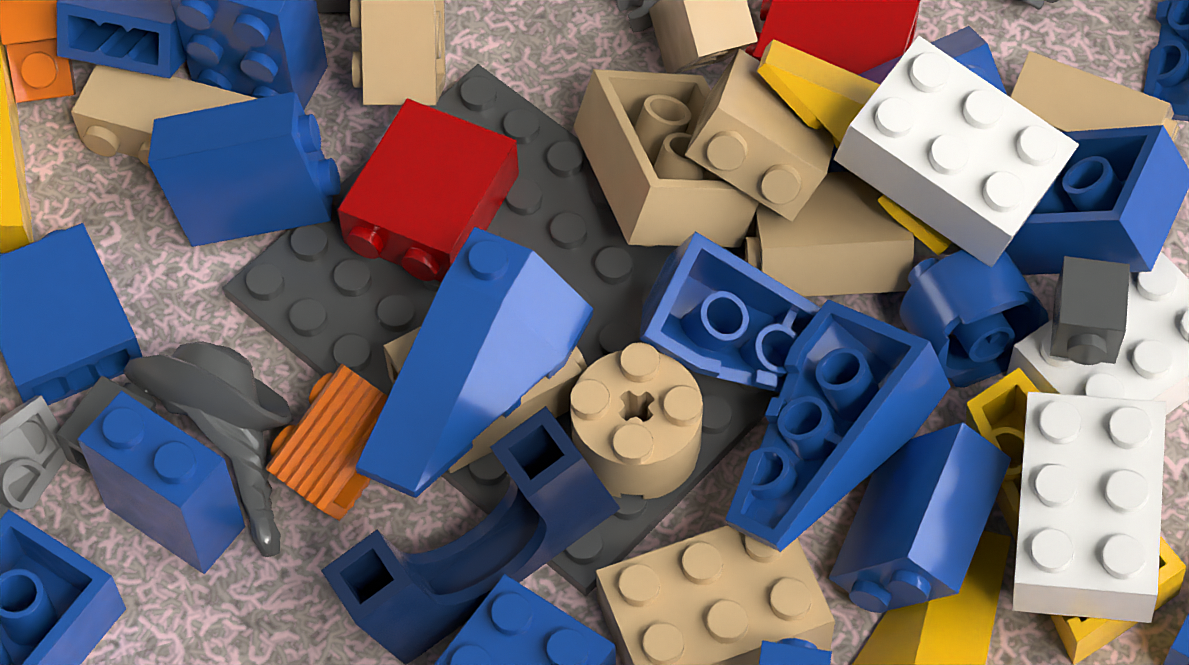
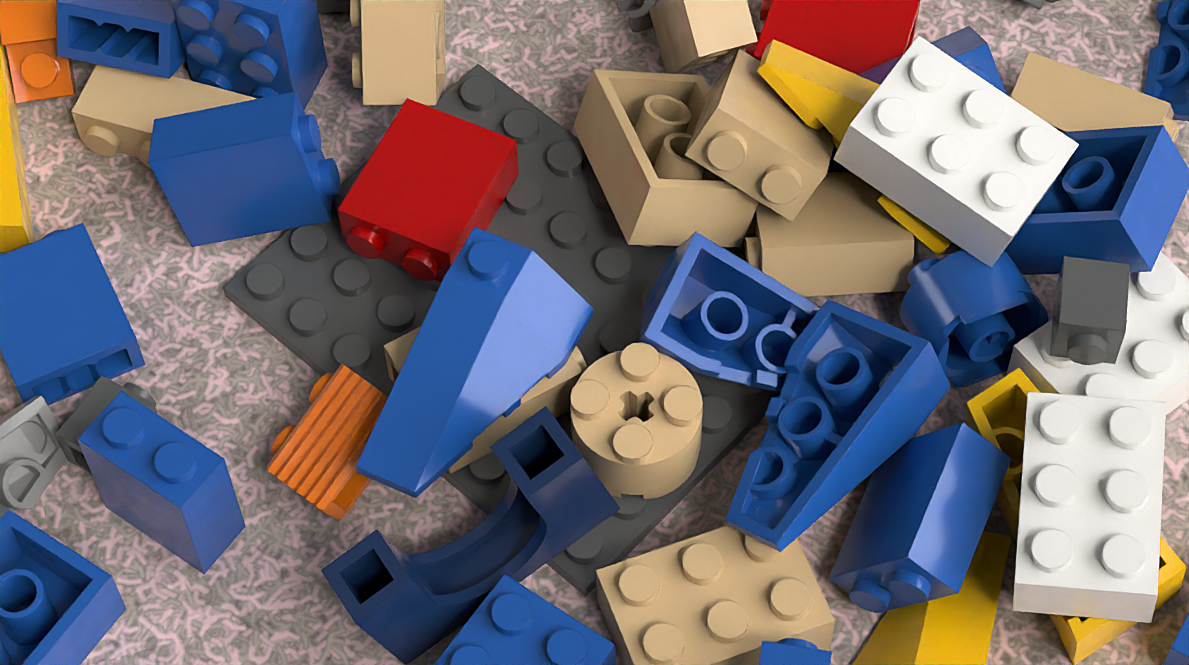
dark grey hat [123,341,294,557] -> none

